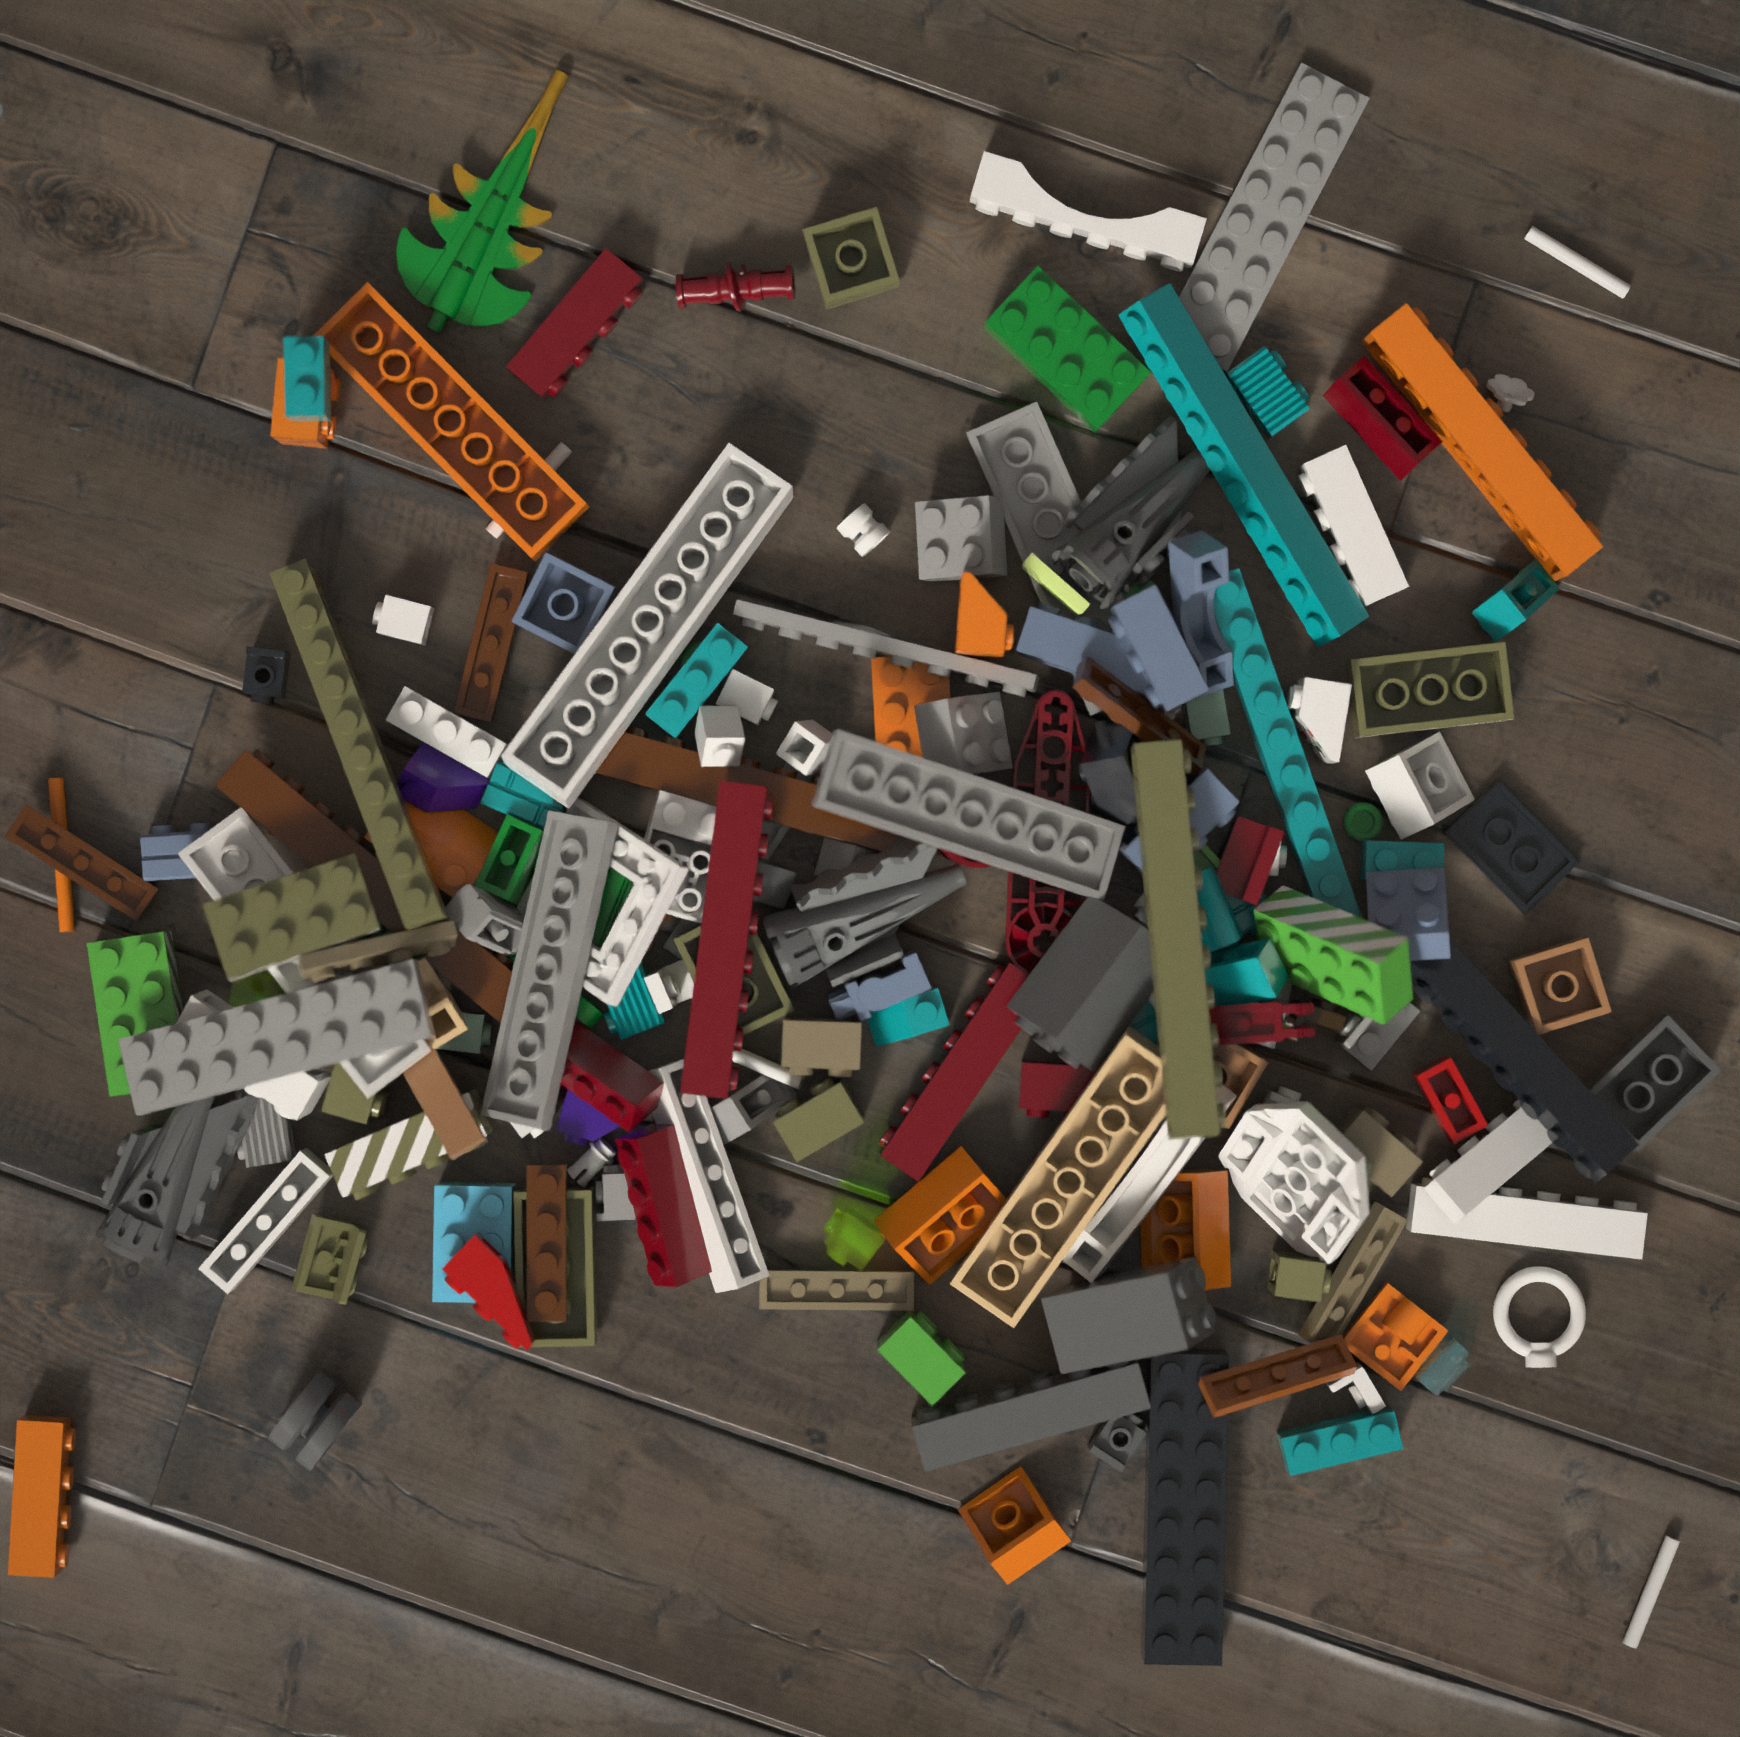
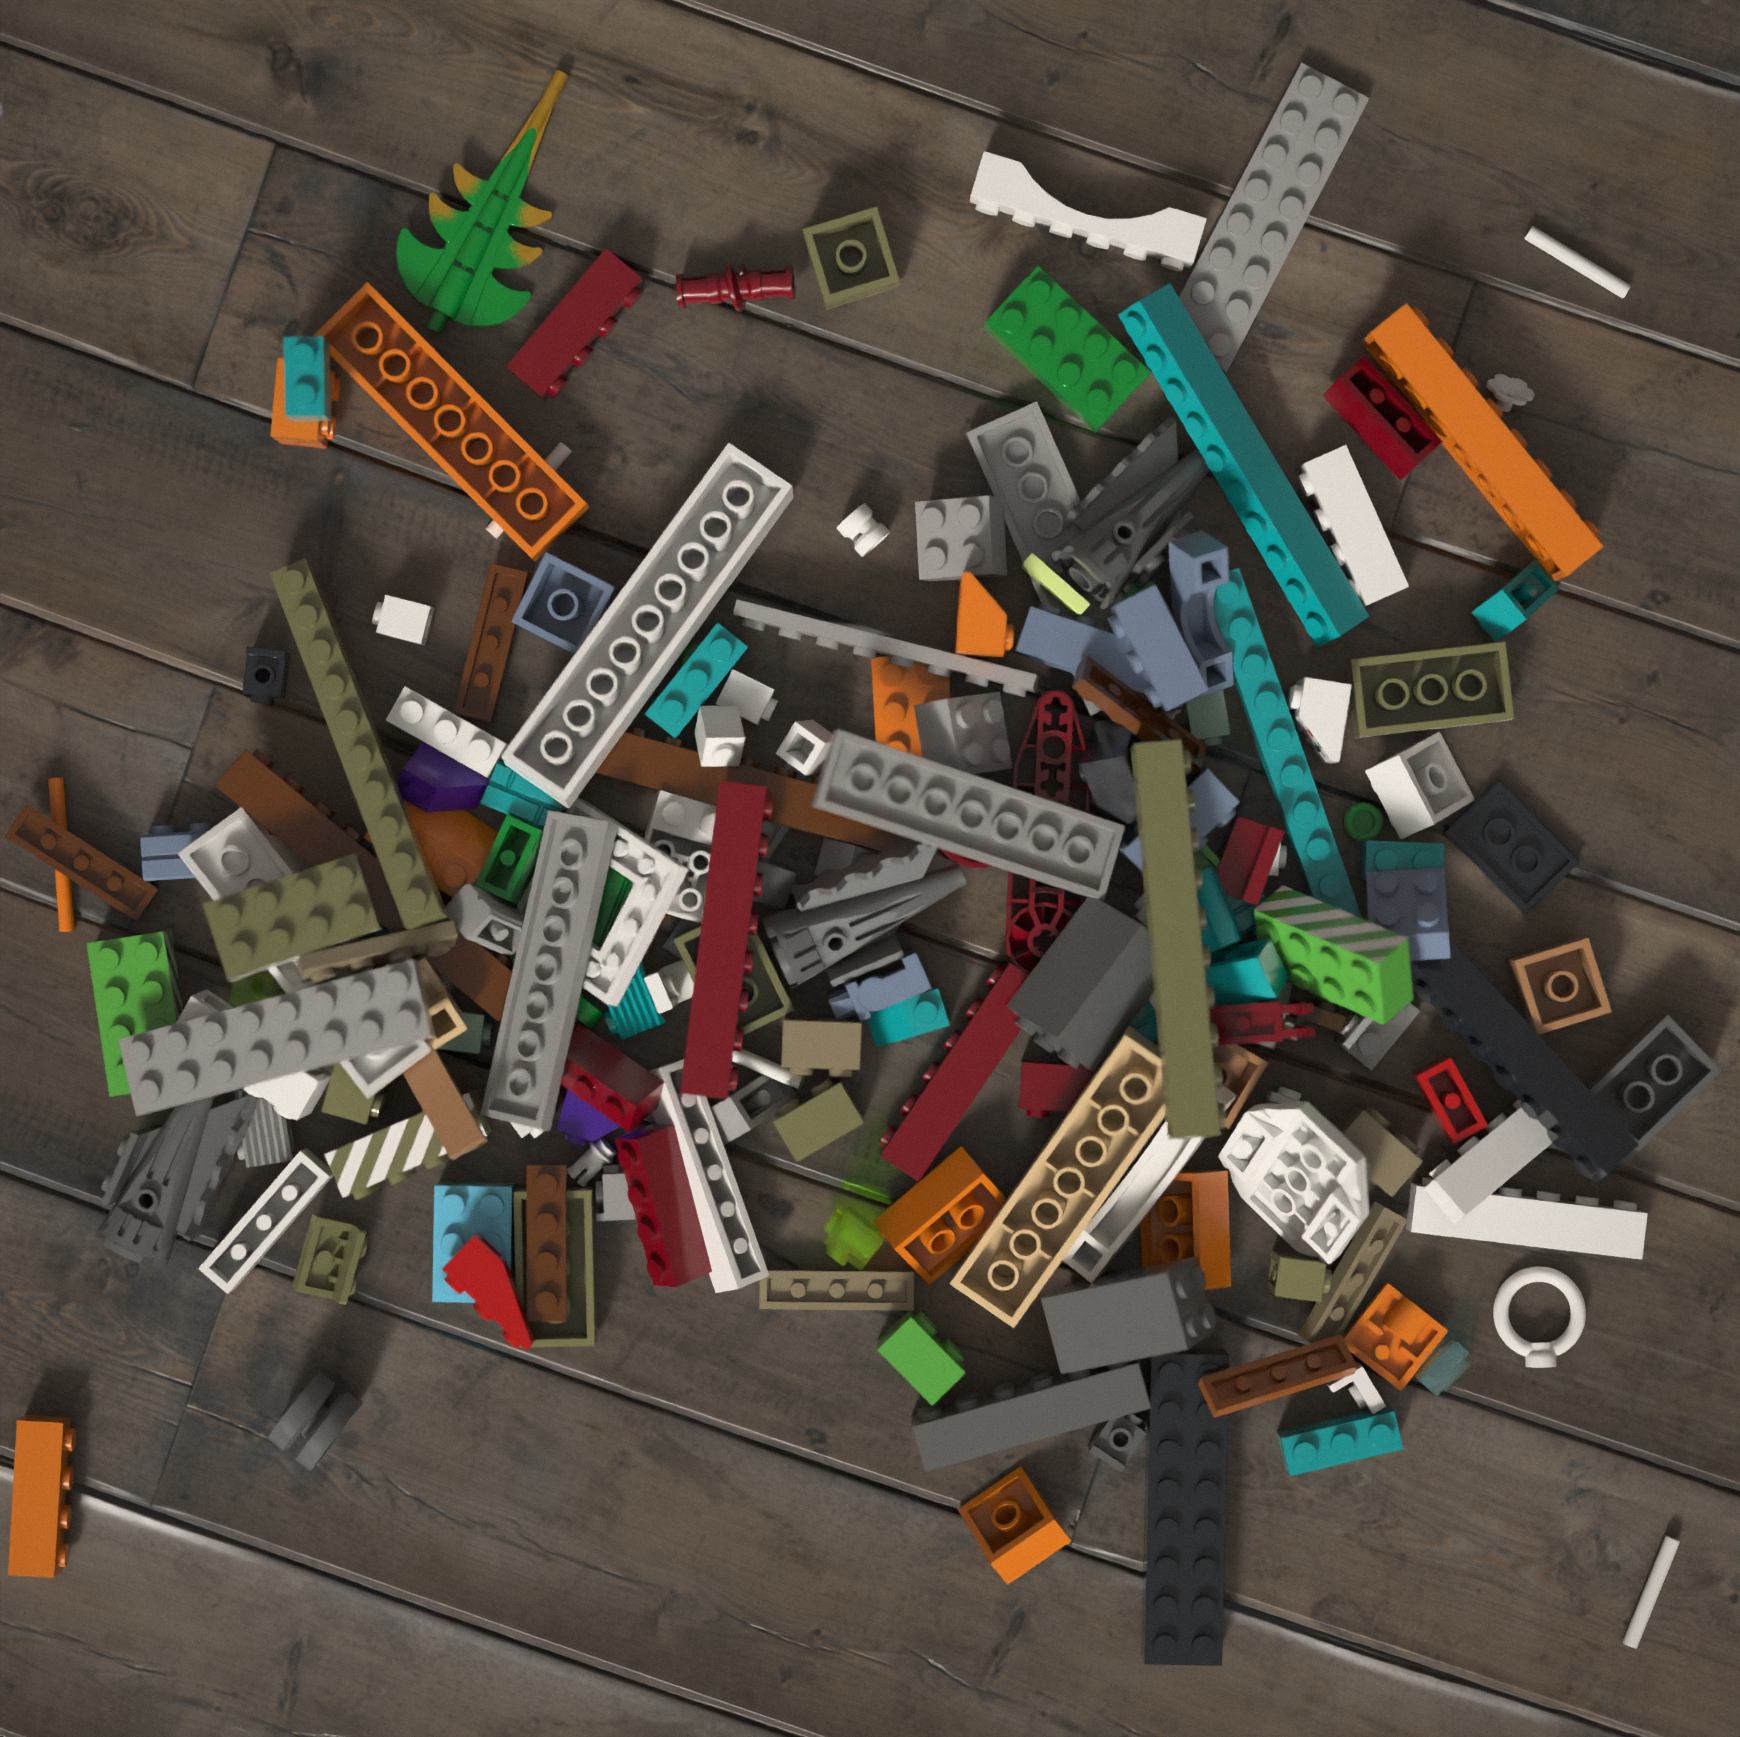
teal brick [1225,346,1310,439] -> none

